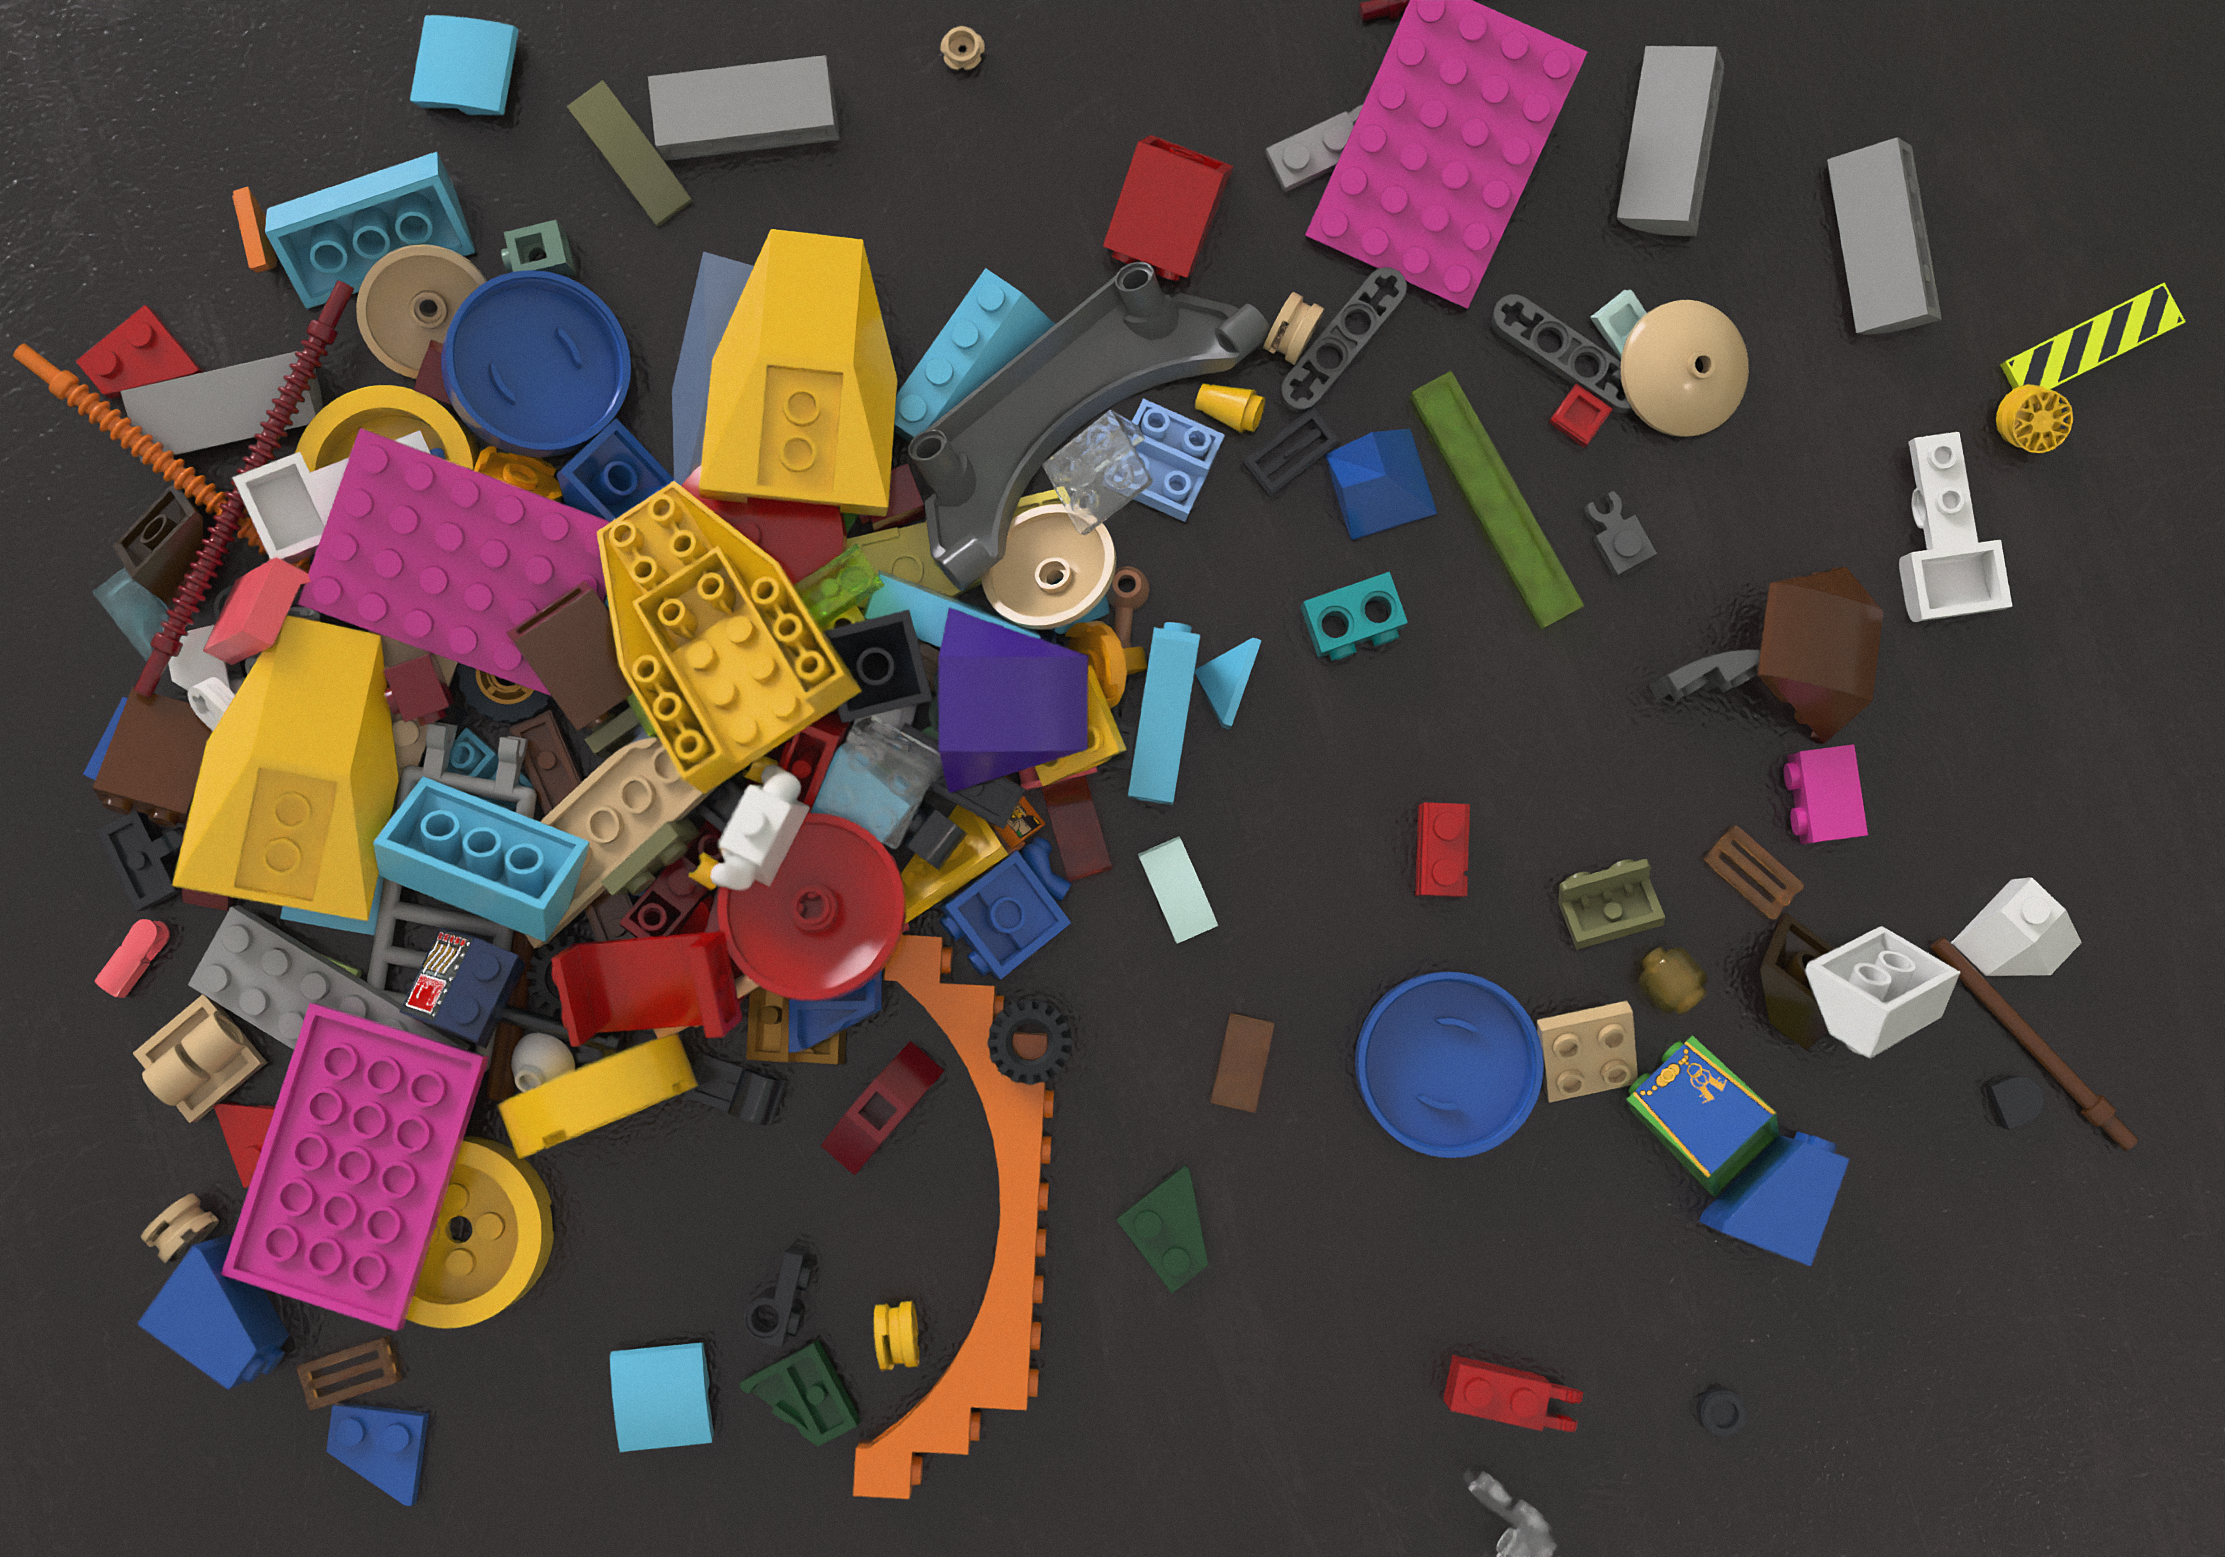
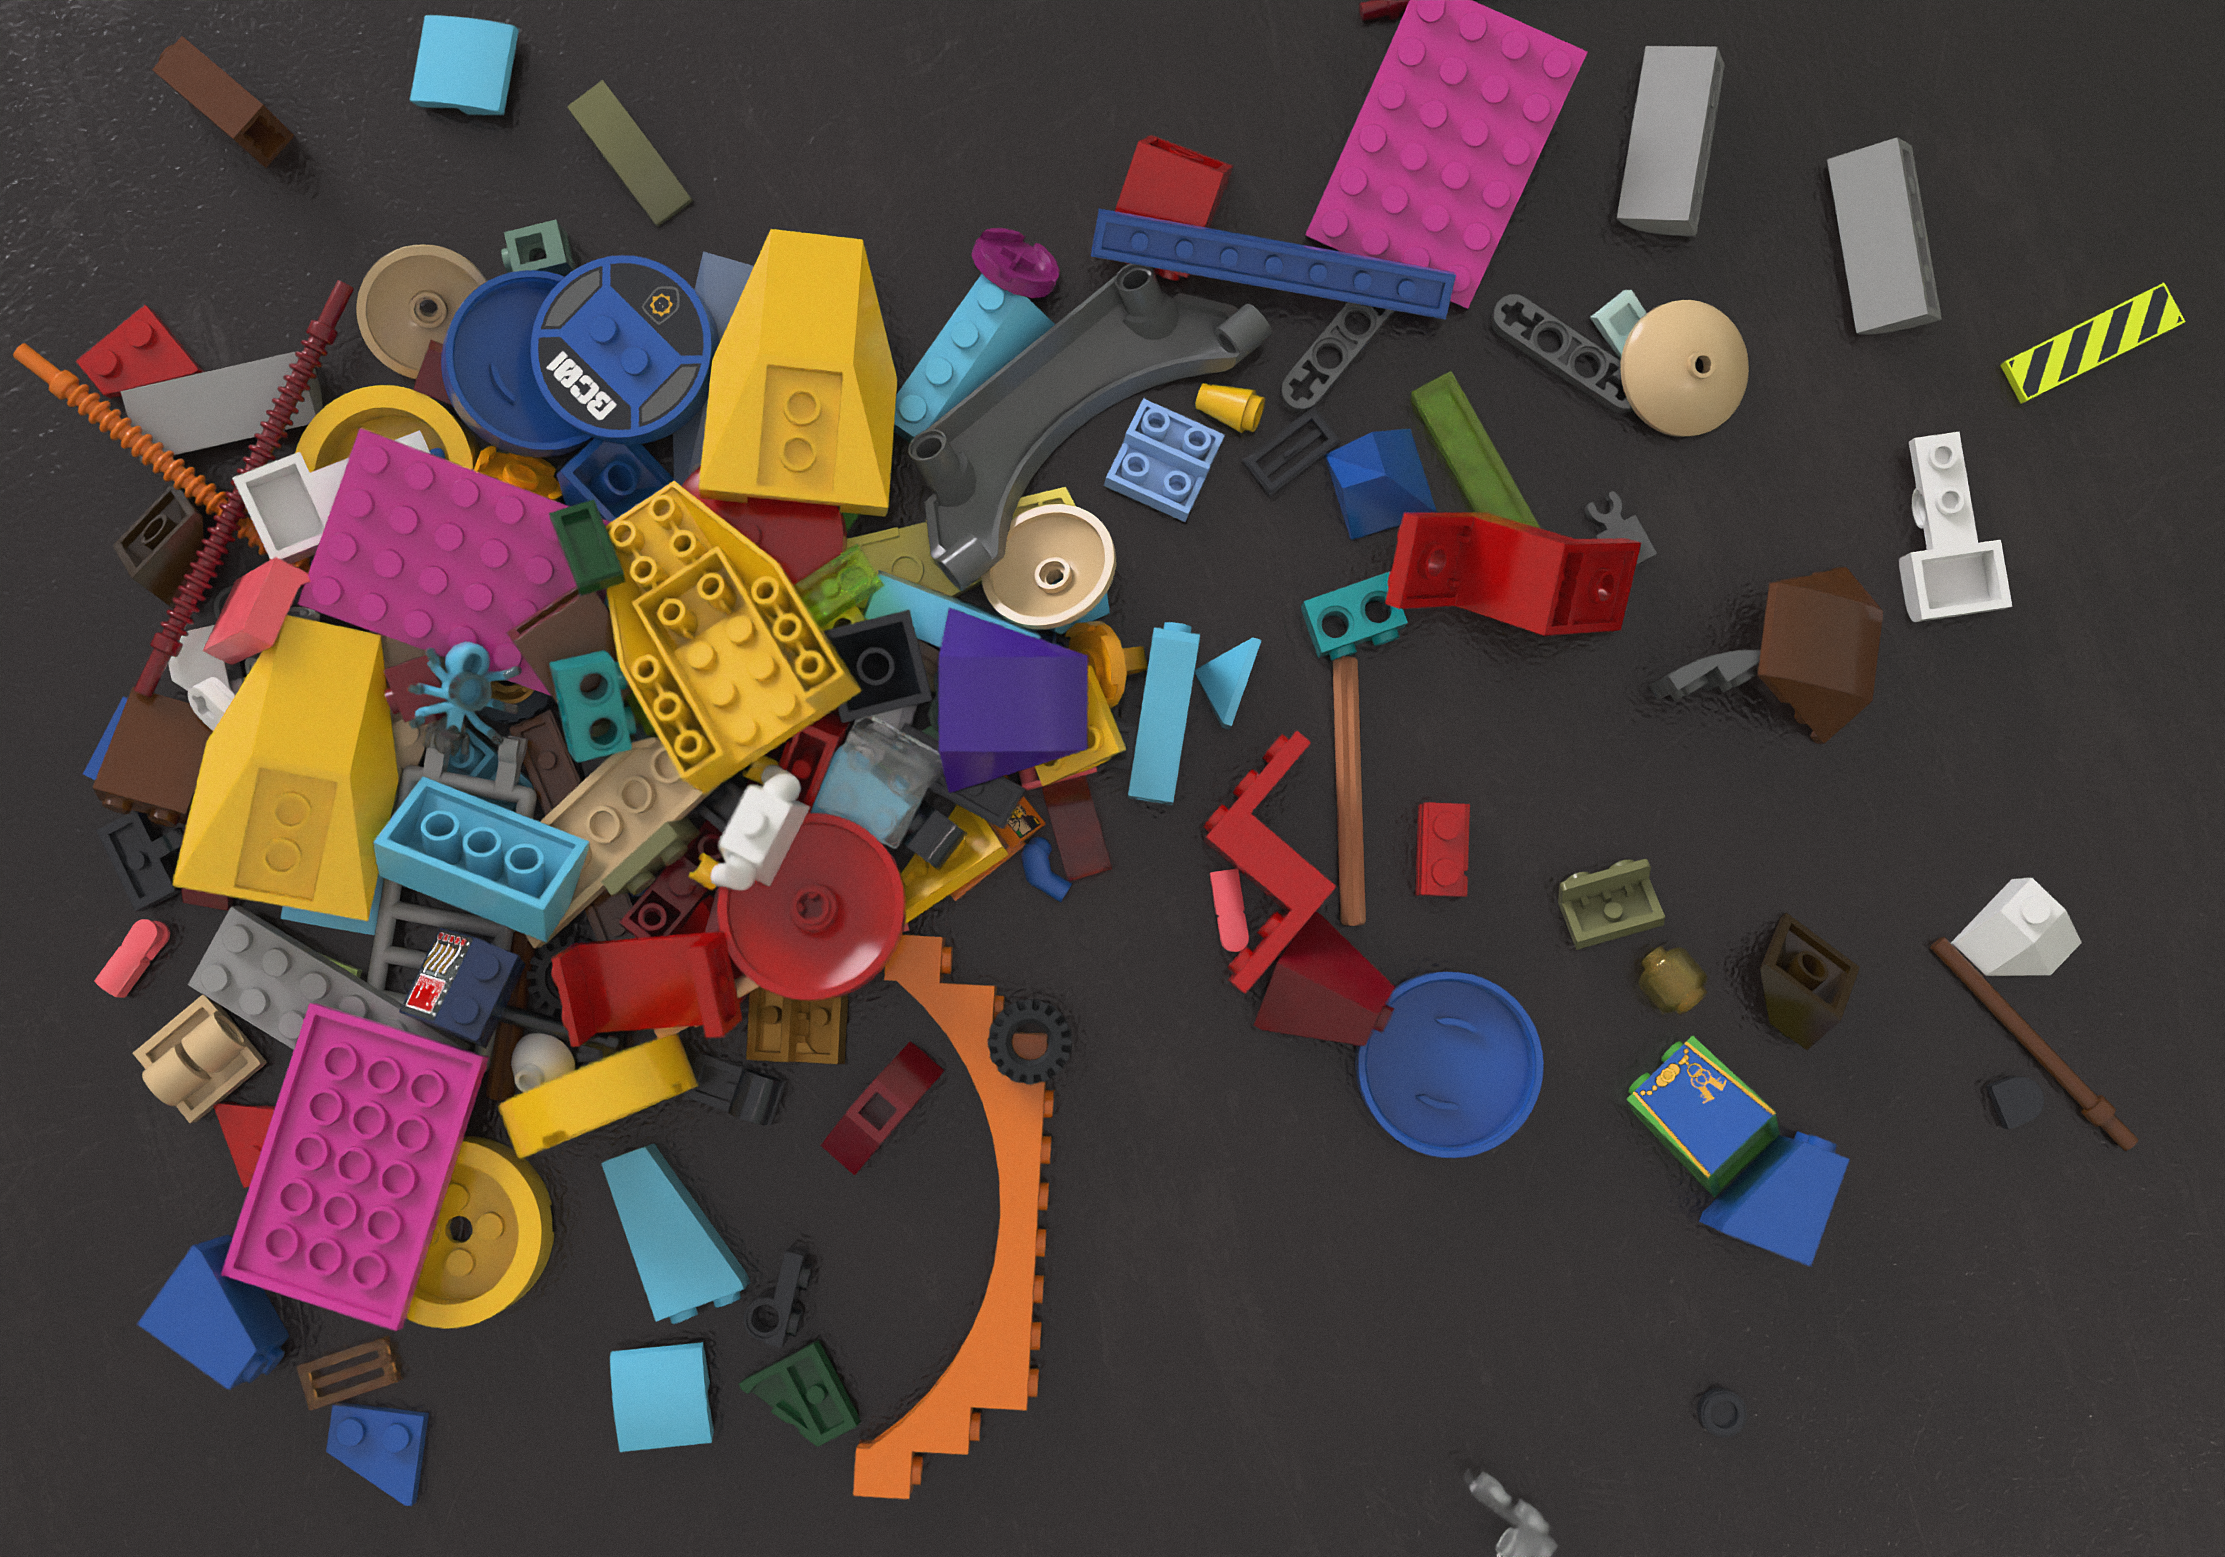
clear light blue tile [92,567,170,662] -> none
tan wheel [141,1193,219,1265] -> none
orange tile [232,187,277,273] -> none
medium azure slope [265,152,475,309] -> none
light grey brick [648,55,839,161] -> none
blue wing [789,970,882,1052] -> none
dark red brick [858,464,926,532] -> none
yellow wheel [874,1301,920,1371] -> none
blue plate [939,850,1071,980] -> none
tan plate [941,26,985,70] -> none
clear bracket [1042,410,1152,535] -> none
nougat bar [1106,566,1149,649] -> none
dark green wing [1116,1164,1208,1293] -> none
light aqua slope [1138,836,1218,944] -> none
clear orange tile [1211,1013,1275,1113] -> none
tan wheel [1263,292,1325,365] -> none
light grey hinge [1265,105,1363,192] -> none
red hinge [1443,1355,1583,1432] -> none
tan plate [1536,1001,1638,1103] -> none
red tile [1548,383,1613,448] -> none
clear orange tile [1703,825,1805,920] -> none
dark pink brick [1784,744,1868,844] -> none
white slope [1805,926,1960,1058] -> none
yellow wheel [1996,384,2073,453] -> none
none -> reddish brown brick [152,36,295,168]
none -> animal [408,642,522,757]
none -> piece [530,255,720,445]
none -> dark green tile [549,499,626,596]
none -> teal brick [549,650,636,762]
none -> medium azure slope [601,1143,751,1324]
none -> magenta tile [971,228,1060,298]
none -> blue tile [1091,208,1456,319]
none -> red bracket [1203,731,1336,994]
none -> coral bar [1209,869,1249,952]
none -> dark red slope [1254,912,1395,1046]
none -> nougat axle [1333,656,1366,926]
none -> red bracket [1385,512,1641,636]

